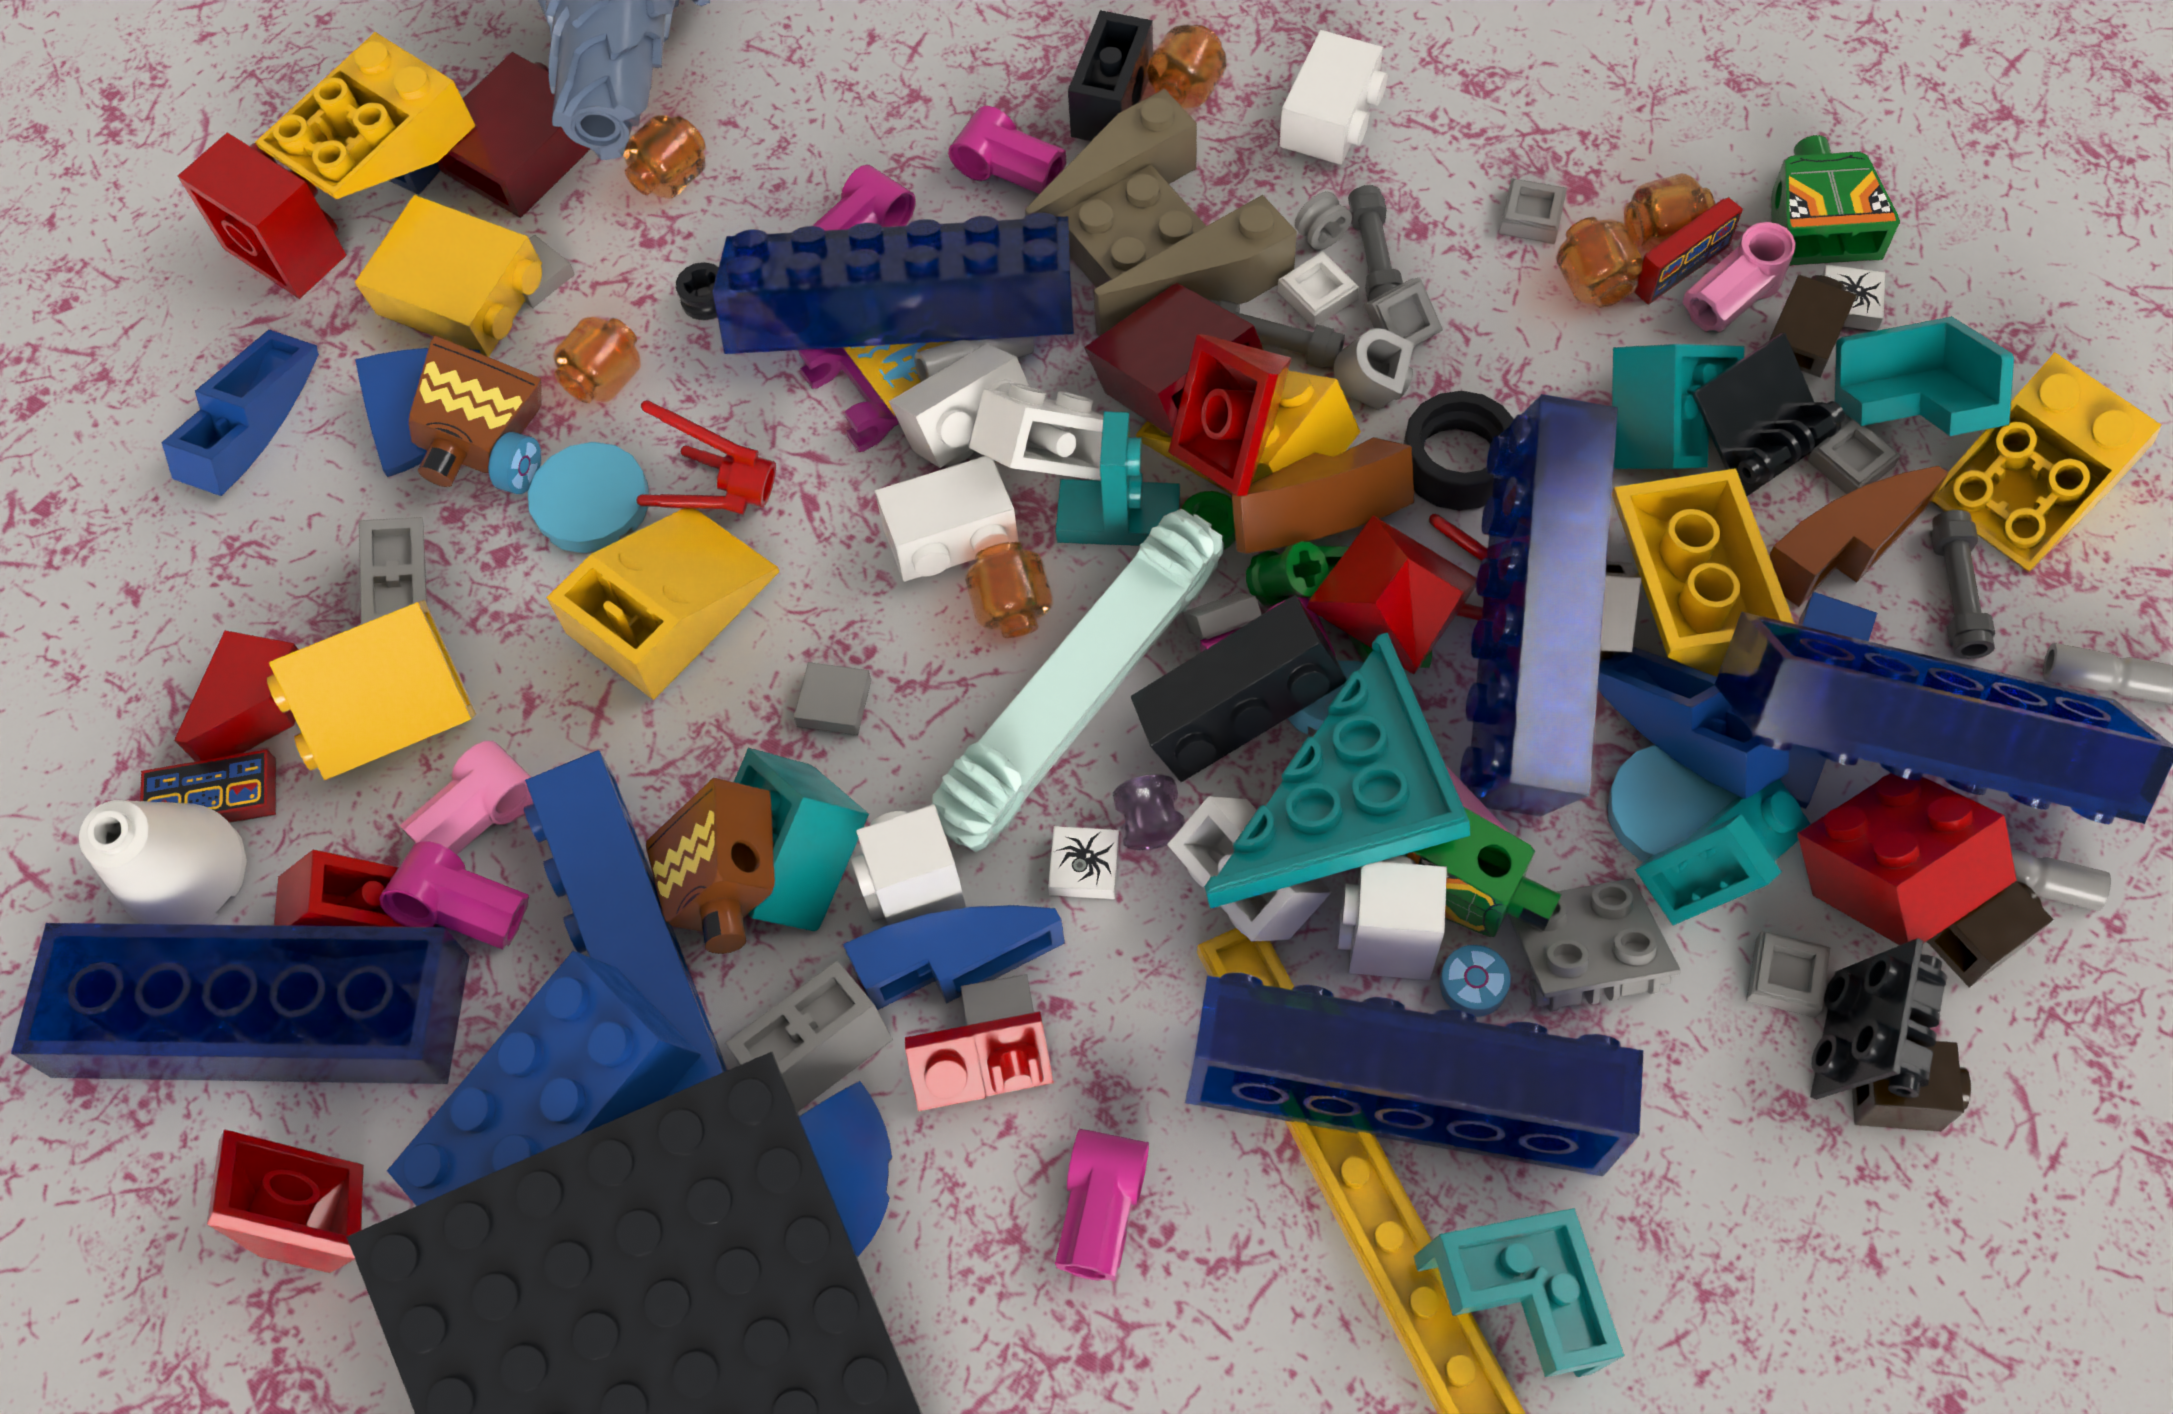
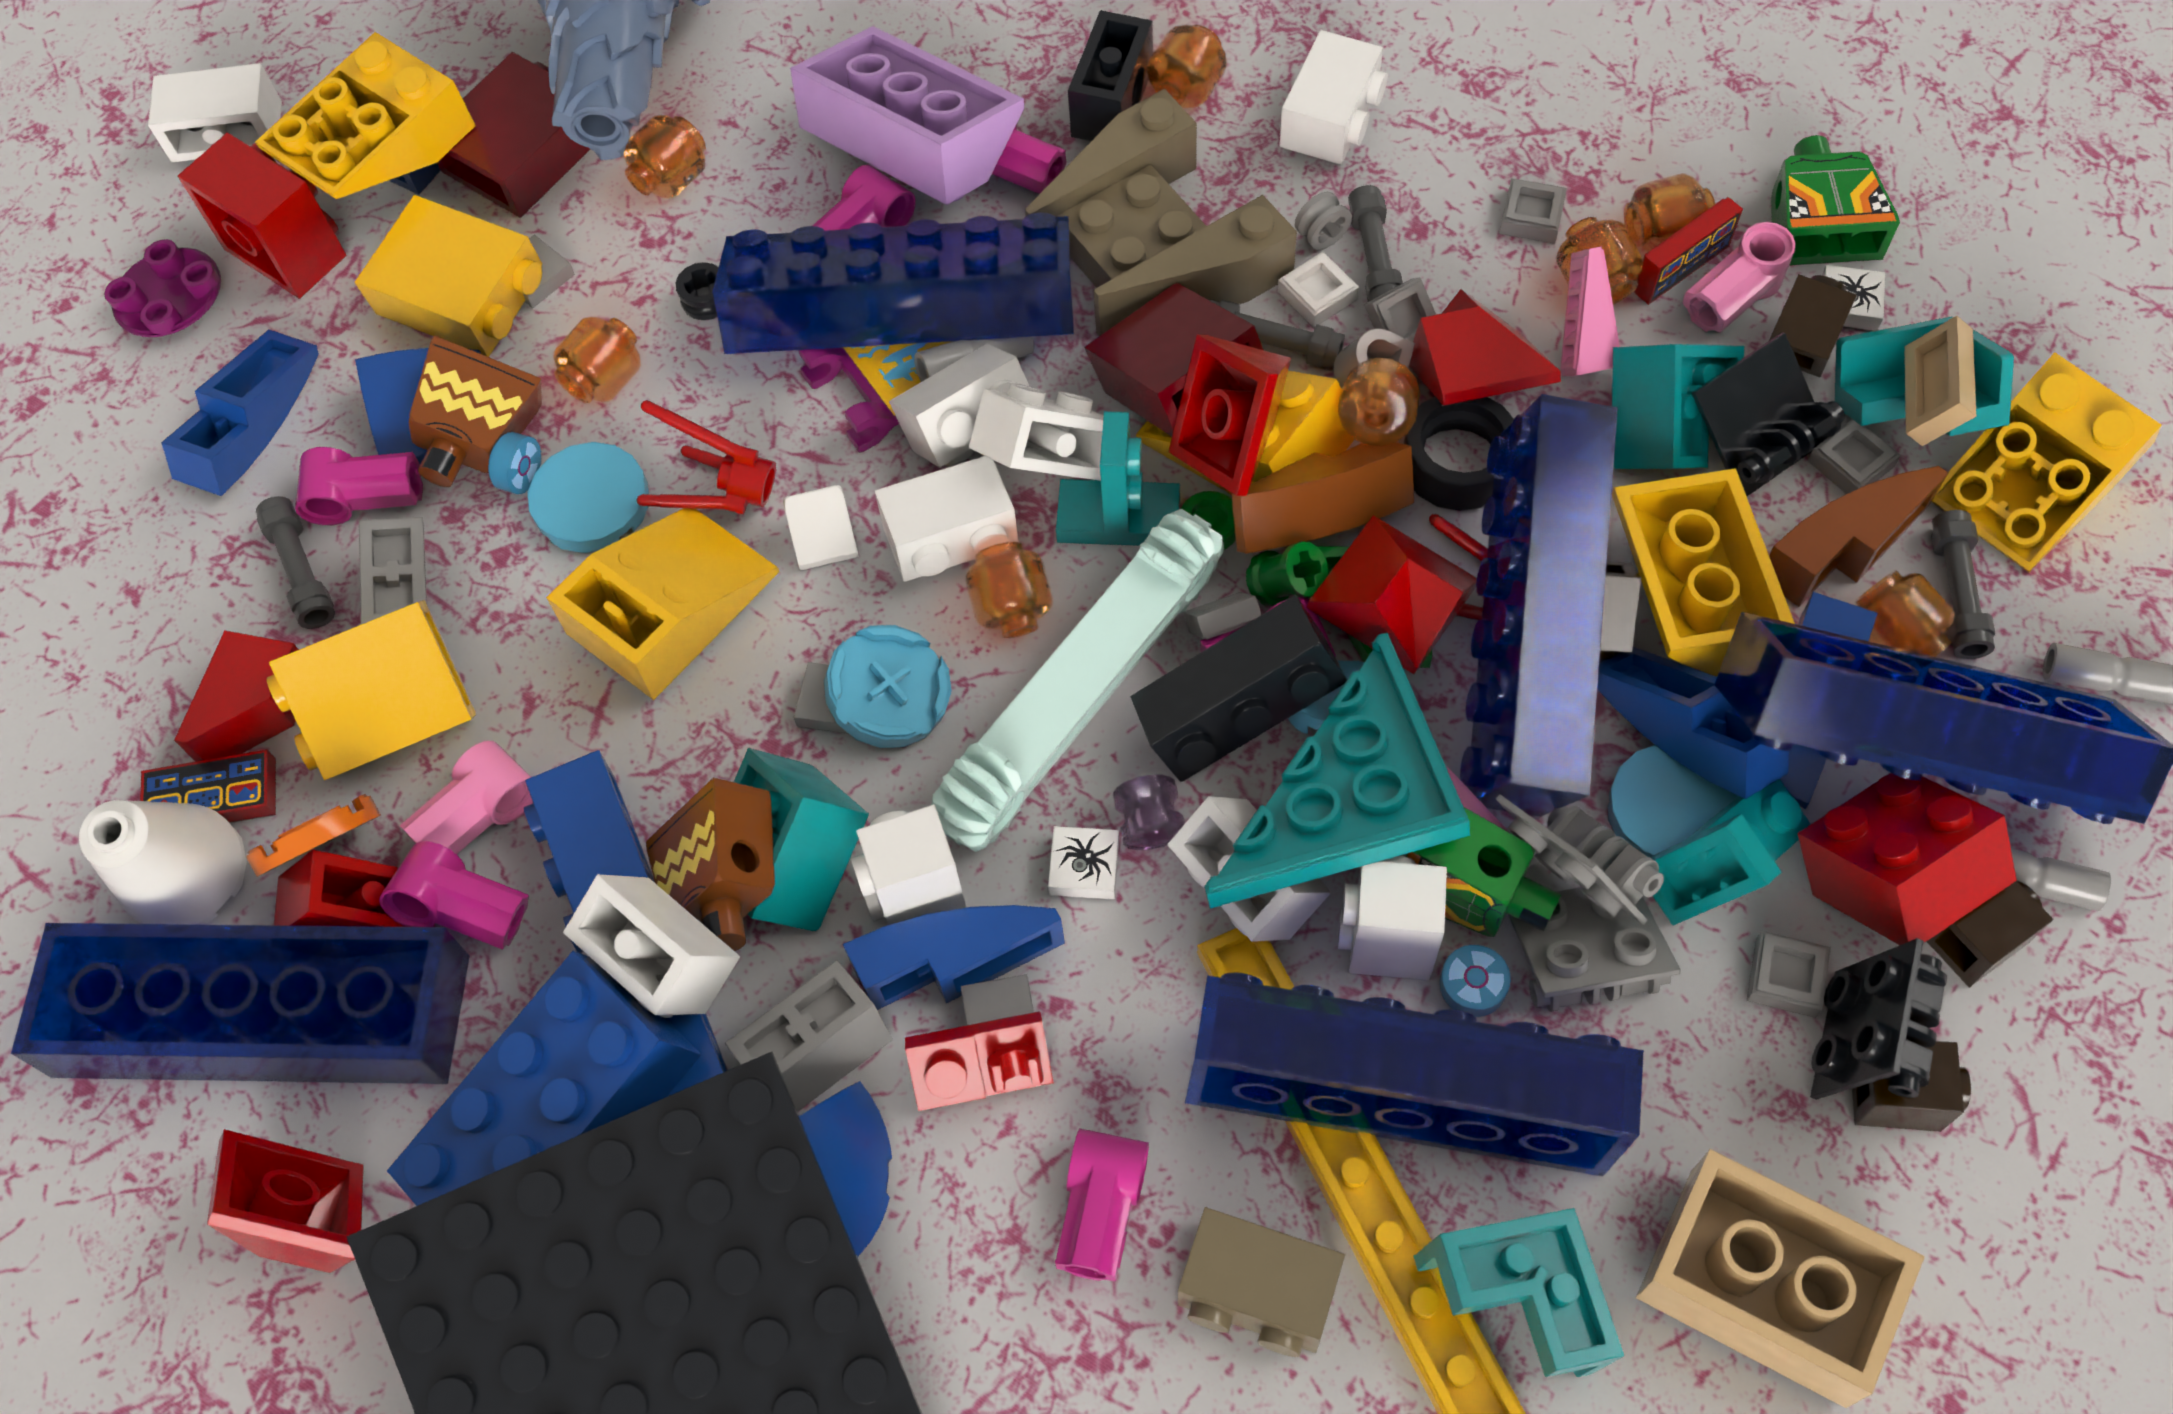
none -> magenta dish [104,239,221,337]
none -> white brick [148,63,282,162]
none -> orange tile [246,794,381,877]
none -> dark grey bar [256,496,335,629]
none -> dark pink piece [295,447,423,525]
none -> white brick [563,874,740,1018]
none -> white slope [783,485,859,571]
none -> lavender slope [790,26,1024,205]
none -> medium azure tile [824,625,952,748]
none -> dark tan brick [1178,1207,1345,1357]
none -> clear orange head [1338,357,1420,446]
none -> red slope [1409,289,1561,406]
none -> light grey hinge [1496,794,1664,925]
none -> bright pink slope [1560,247,1620,377]
none -> tan brick [1636,1149,1925,1408]
none -> clear orange head [1855,570,1955,666]
none -> tan tile [1905,316,1976,446]

